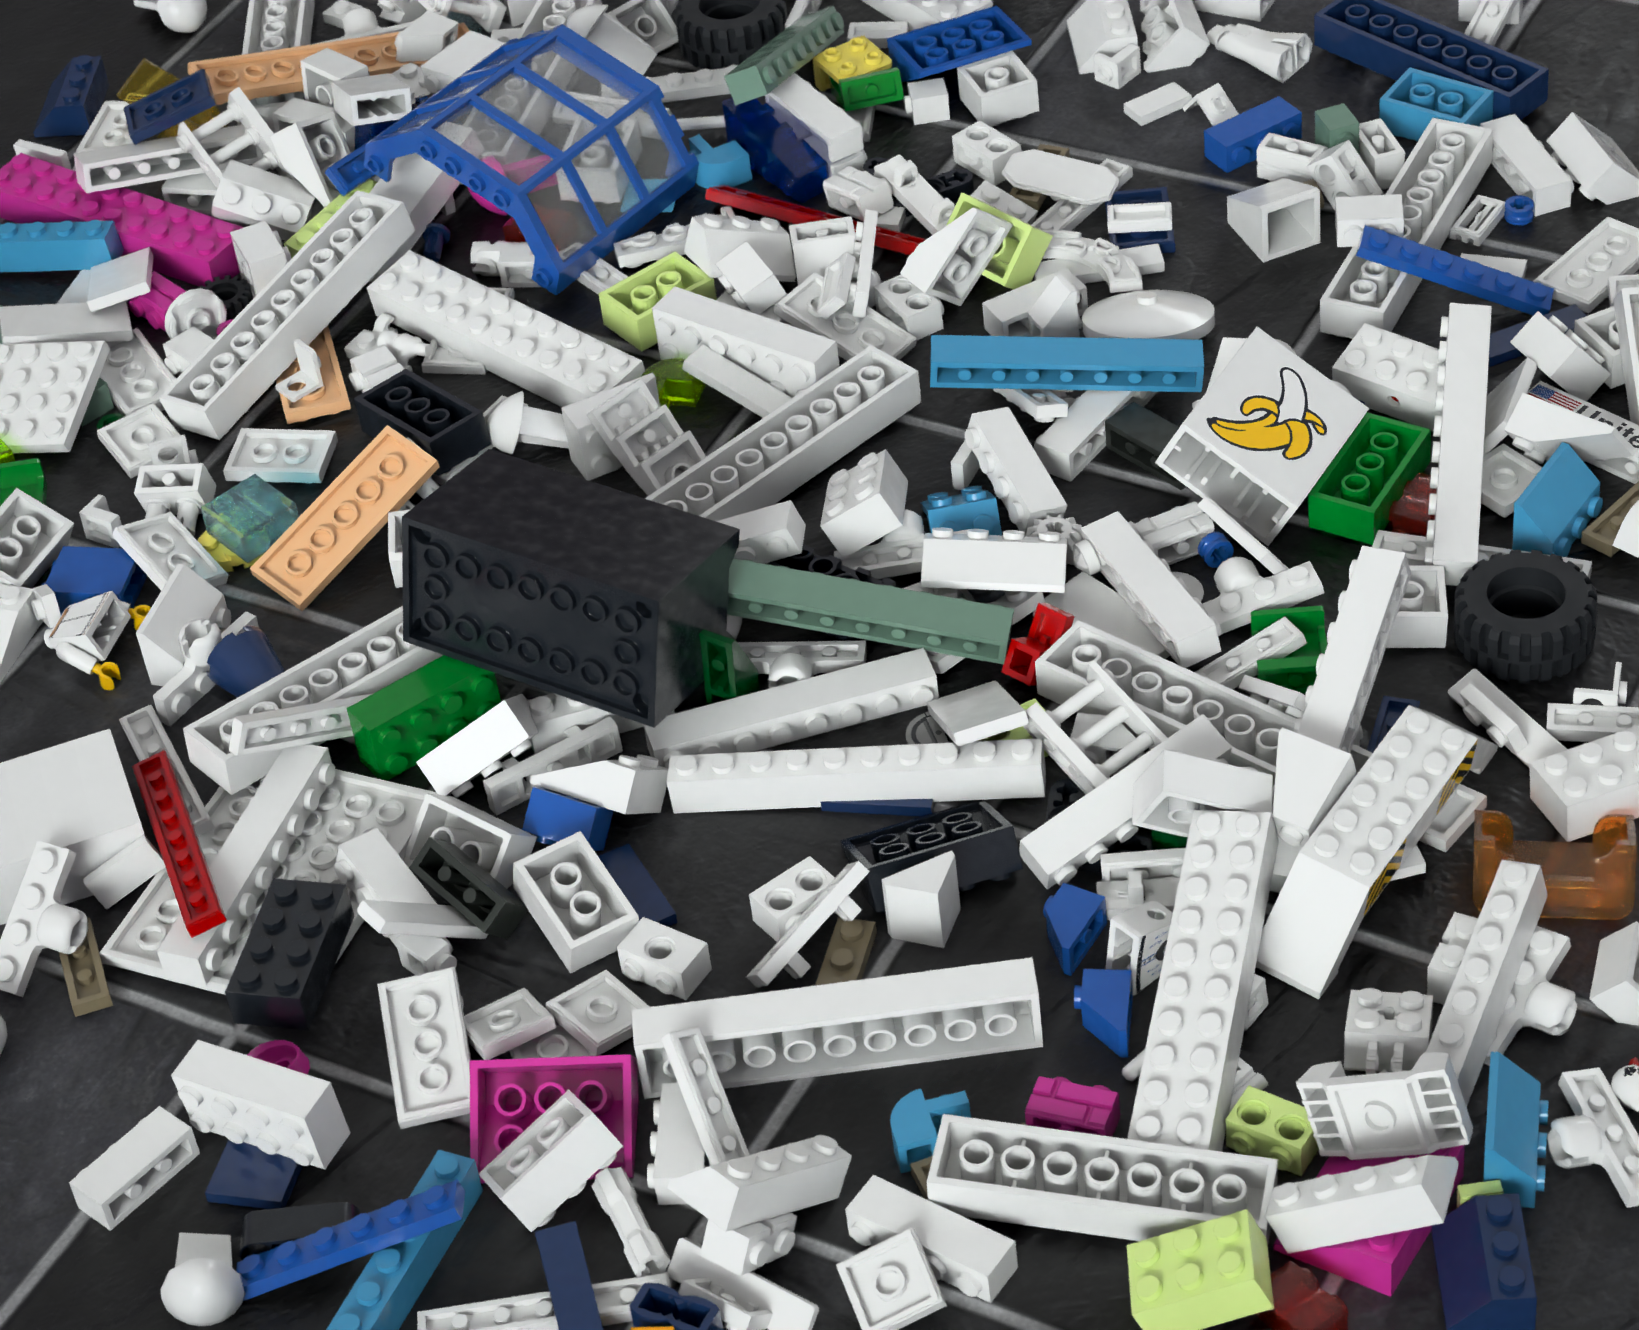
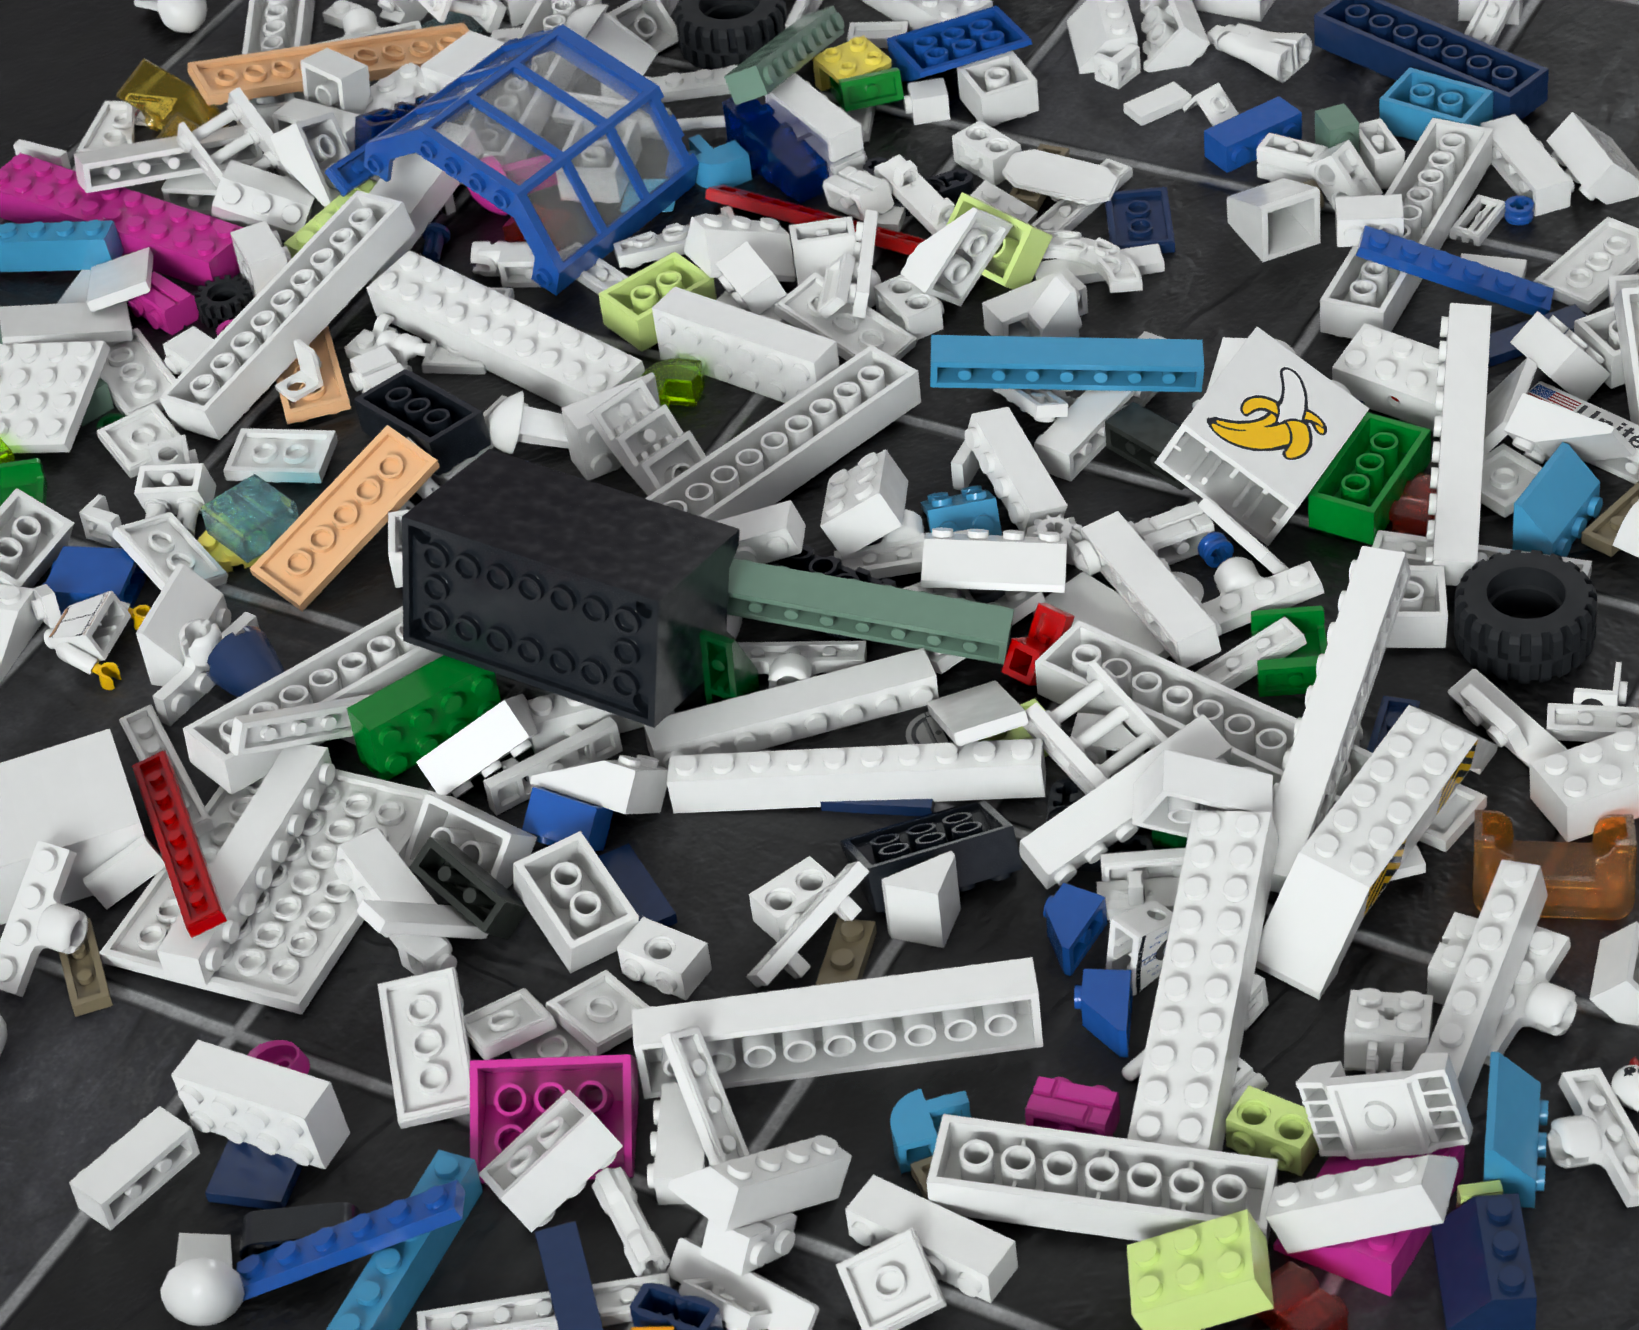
dark blue slope [33,55,109,137] -> none
dark blue tile [123,69,216,144] -> none
white tile [165,288,227,339] -> none
black brick [225,878,354,1030] -> none
white brick [331,73,412,126] -> none
white slope [395,10,458,62] -> none
white tile [682,345,792,418] -> none
white dish [1082,290,1215,340] -> none
white tile [1107,202,1172,233] -> none
white plate [1238,675,1306,719] -> none
white slope [1273,727,1357,846] -> none

